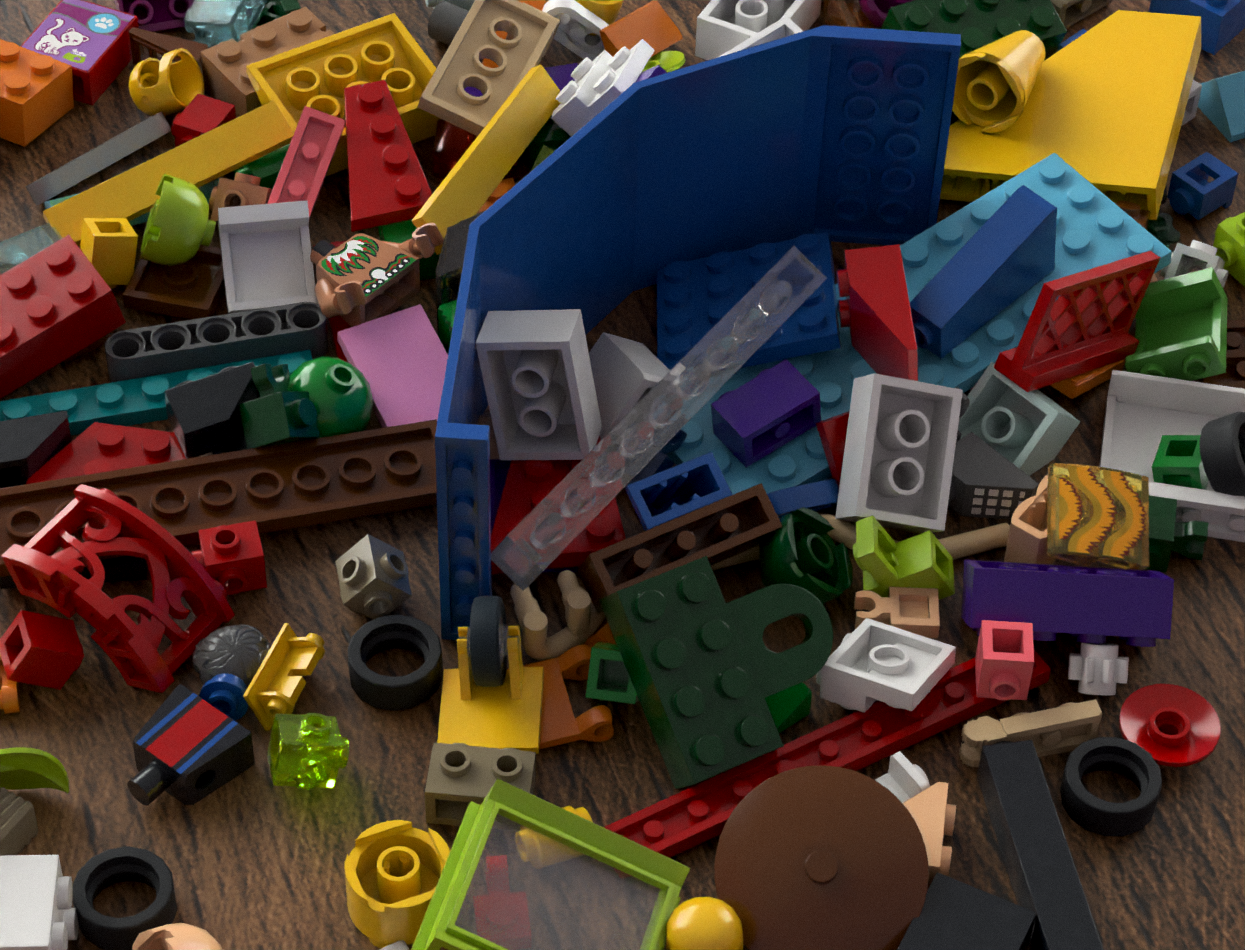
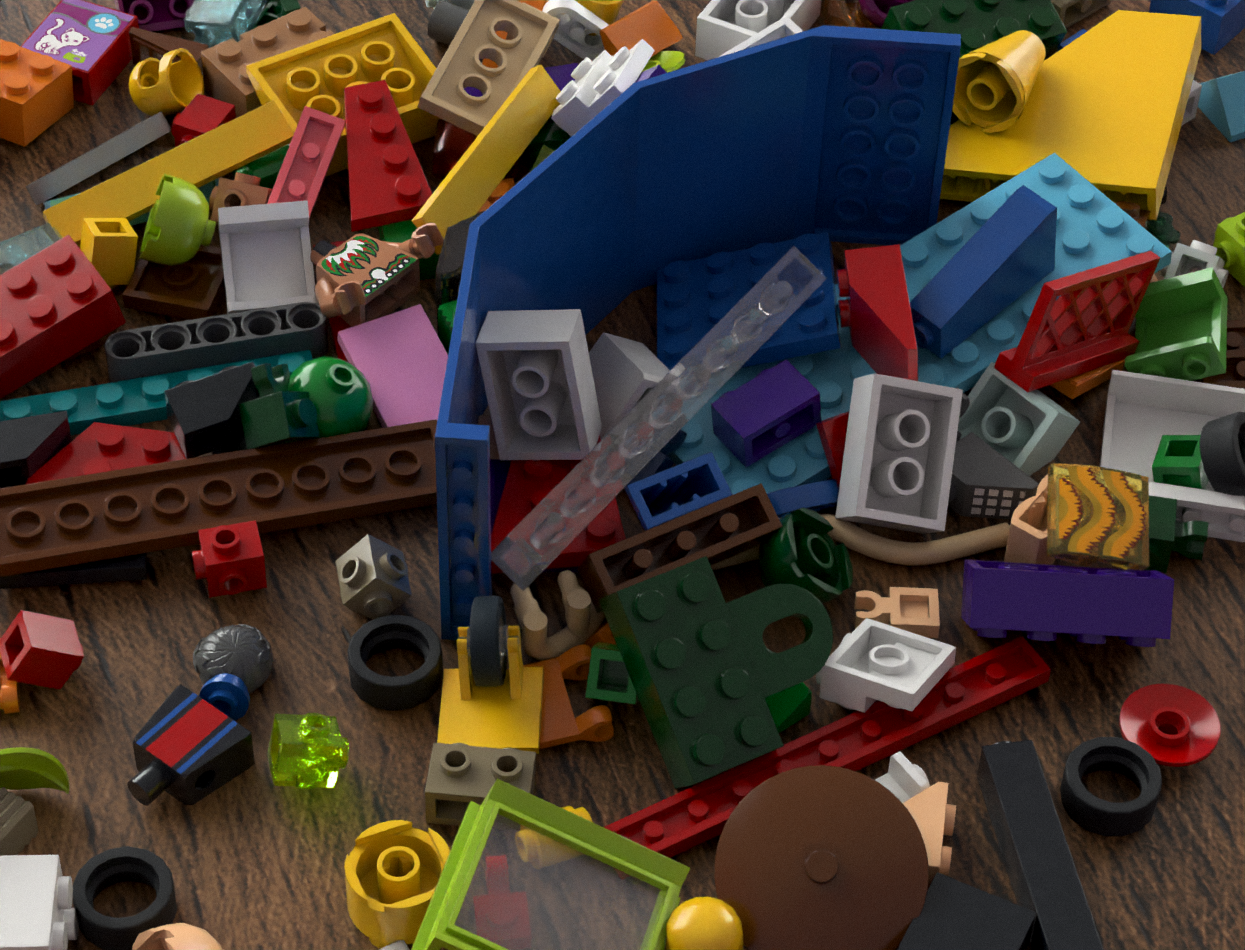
red fence [1,484,235,693] -> none
yellow hinge [243,623,325,731] -> none
lime brick [852,515,955,600] -> none
tan hinge [959,699,1102,768] -> none
coral brick [975,620,1034,700] -> none
white gear [1068,642,1129,695] -> none
blue brick [1167,152,1239,220] -> none

